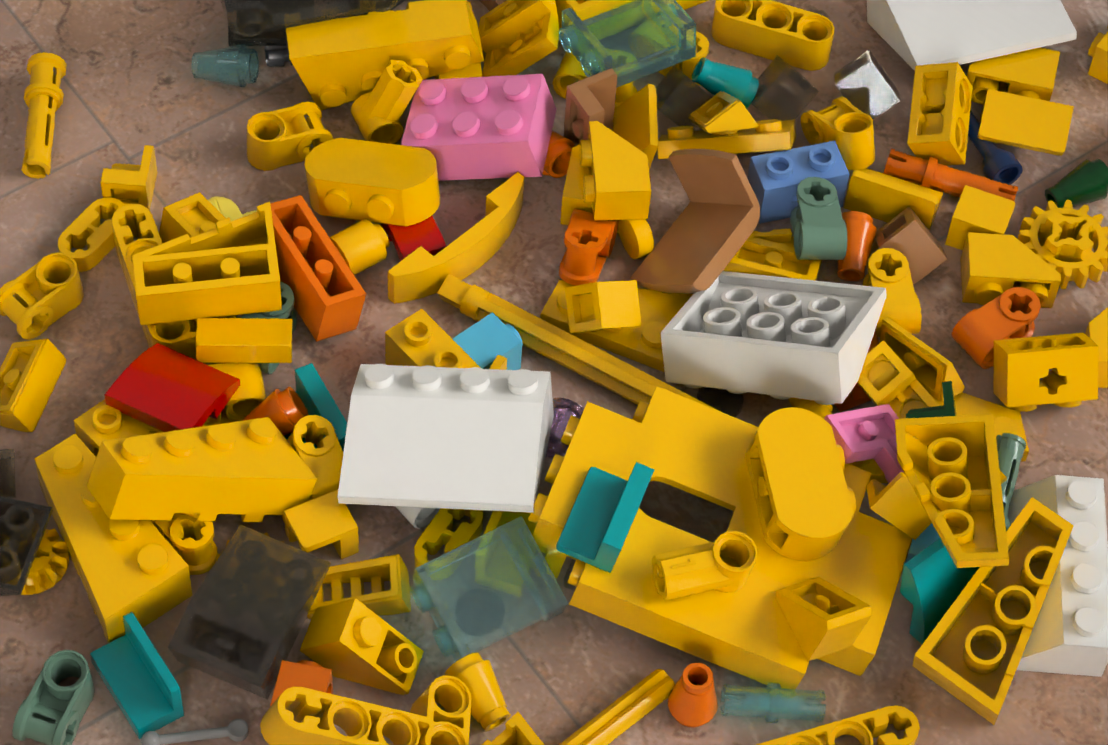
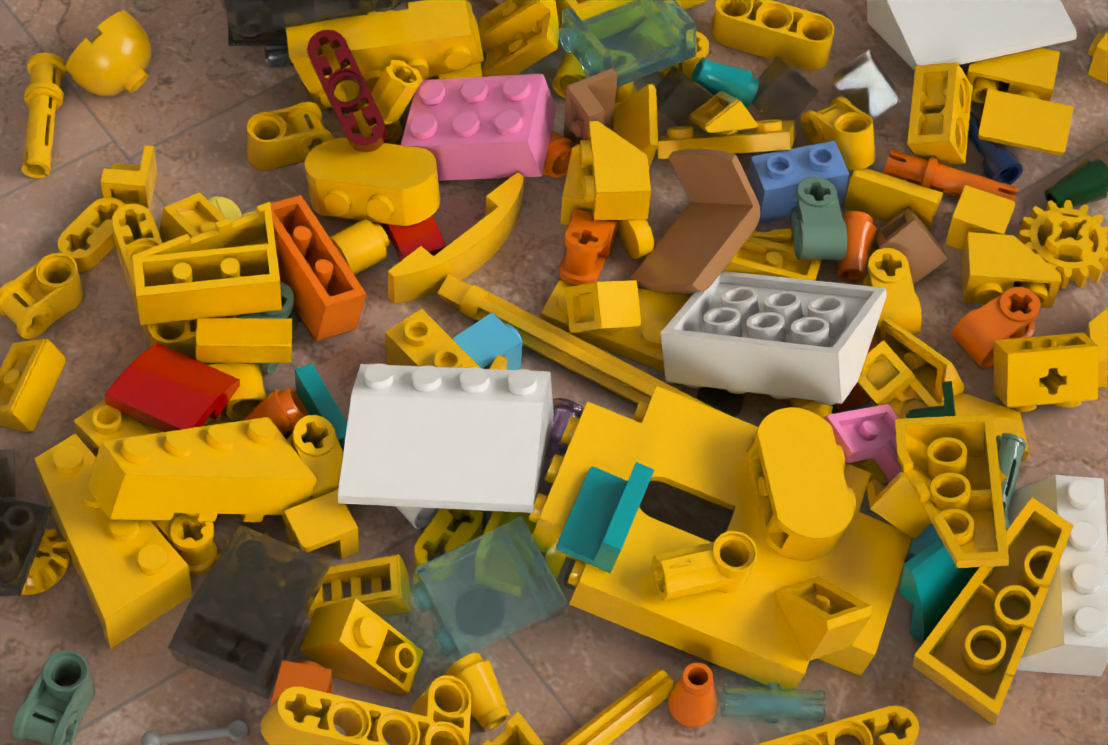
teal panel [90,612,184,739] -> none
clear light blue cone [191,44,259,88] -> none
none -> yellow cylinder [65,10,152,96]
none -> dark red beam [307,30,386,152]

